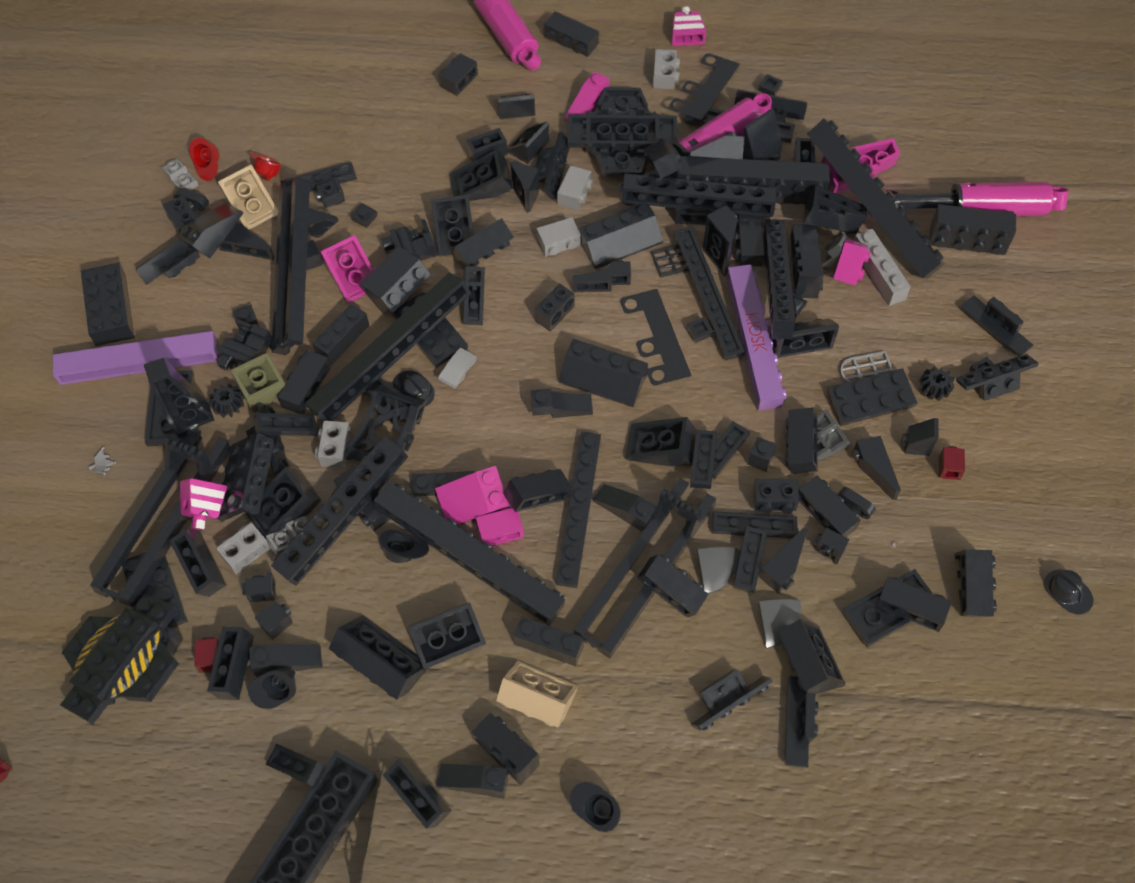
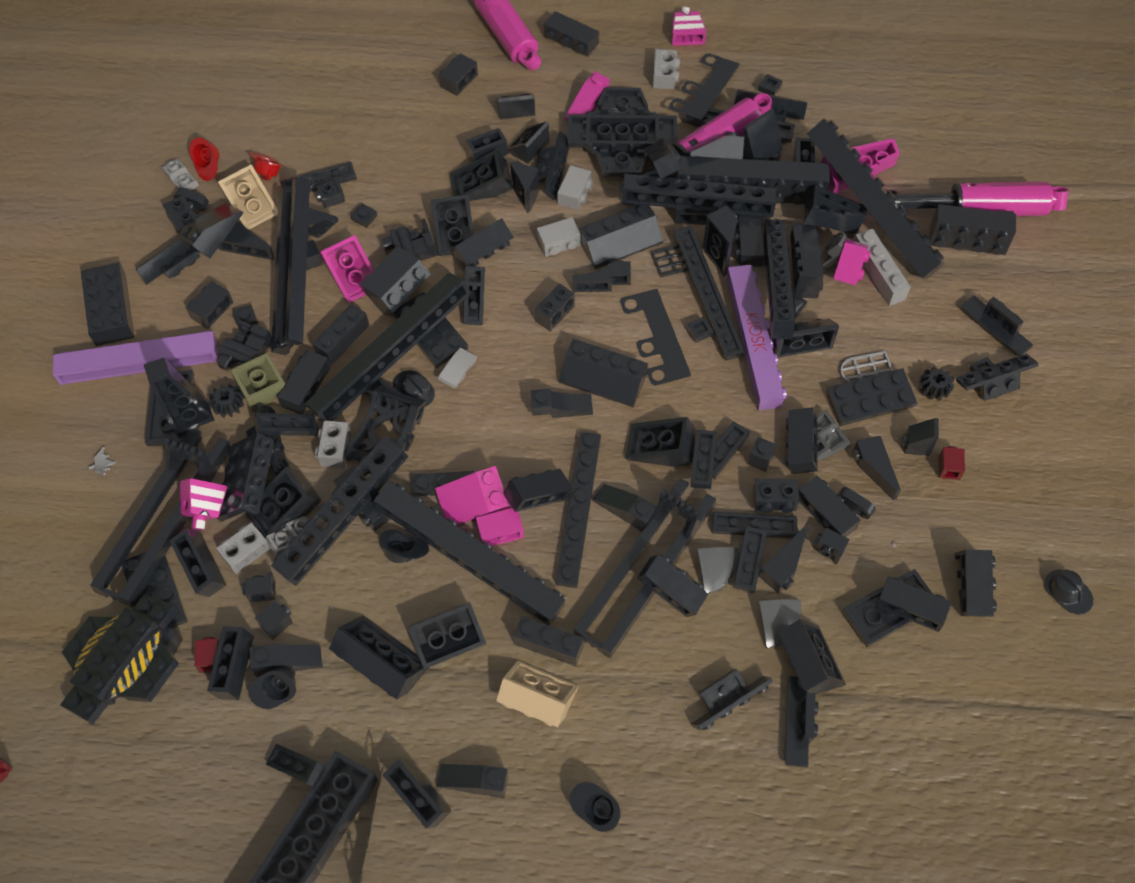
black wedge [471,713,540,786] -> none
none -> black brick [186,281,234,329]

